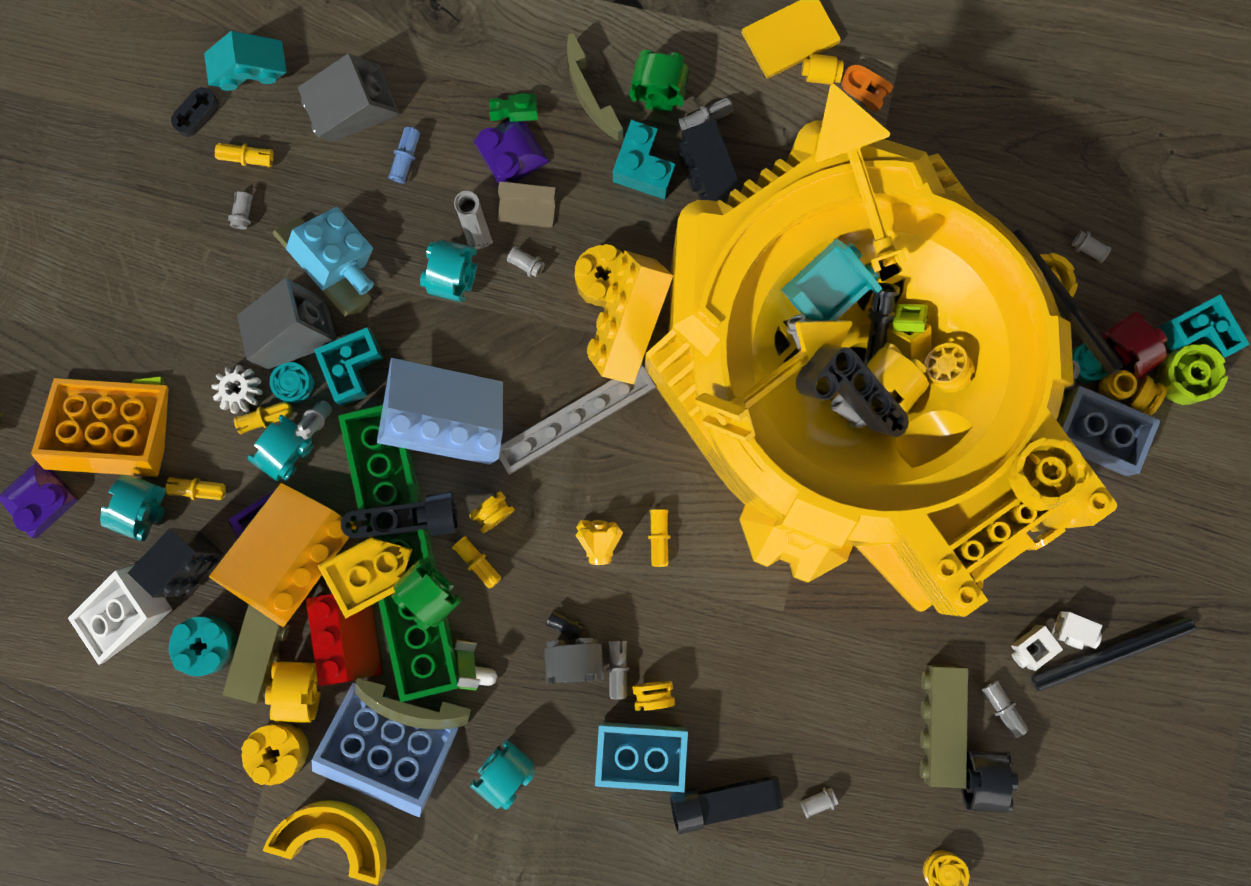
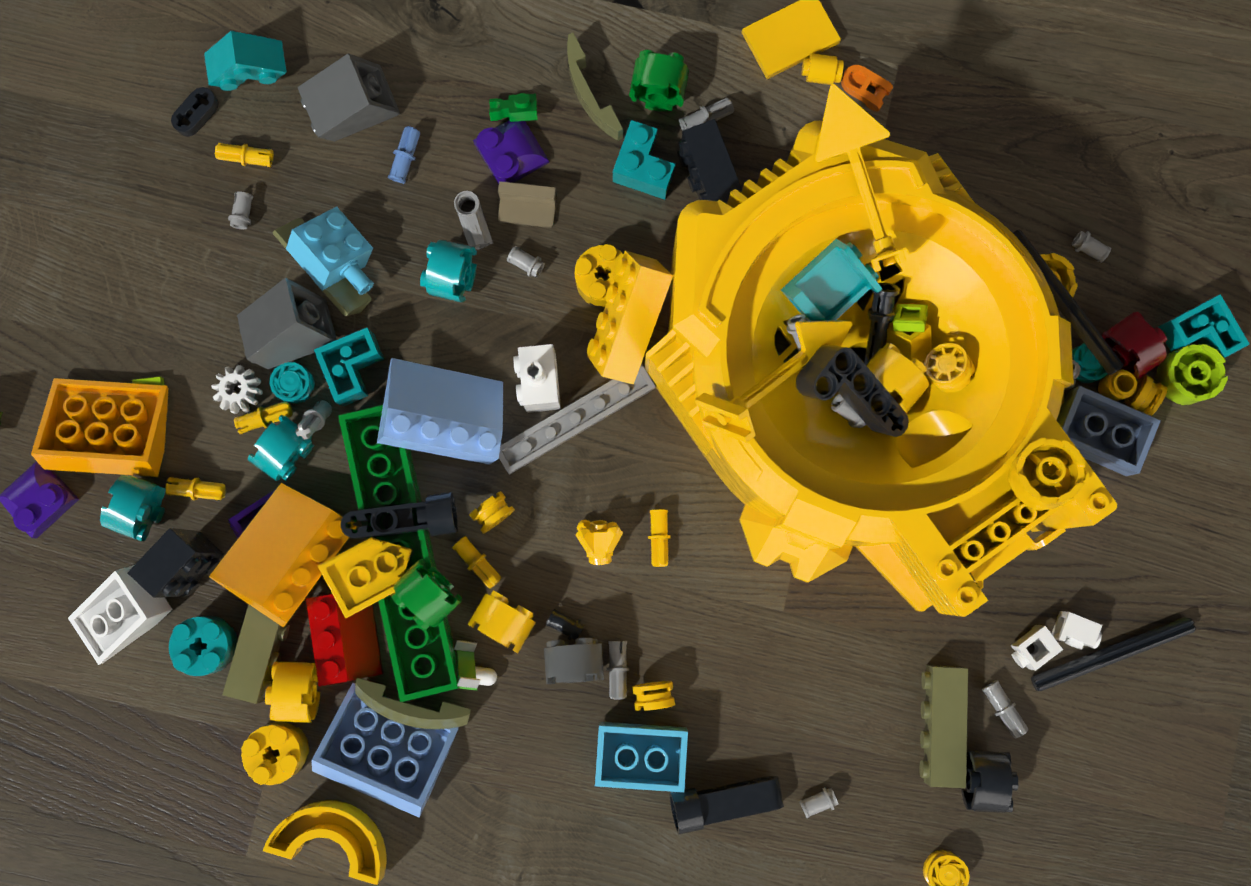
teal brick [469,739,536,810] -> none
none -> yellow brick [468,590,536,653]
none -> white brick [513,344,561,413]

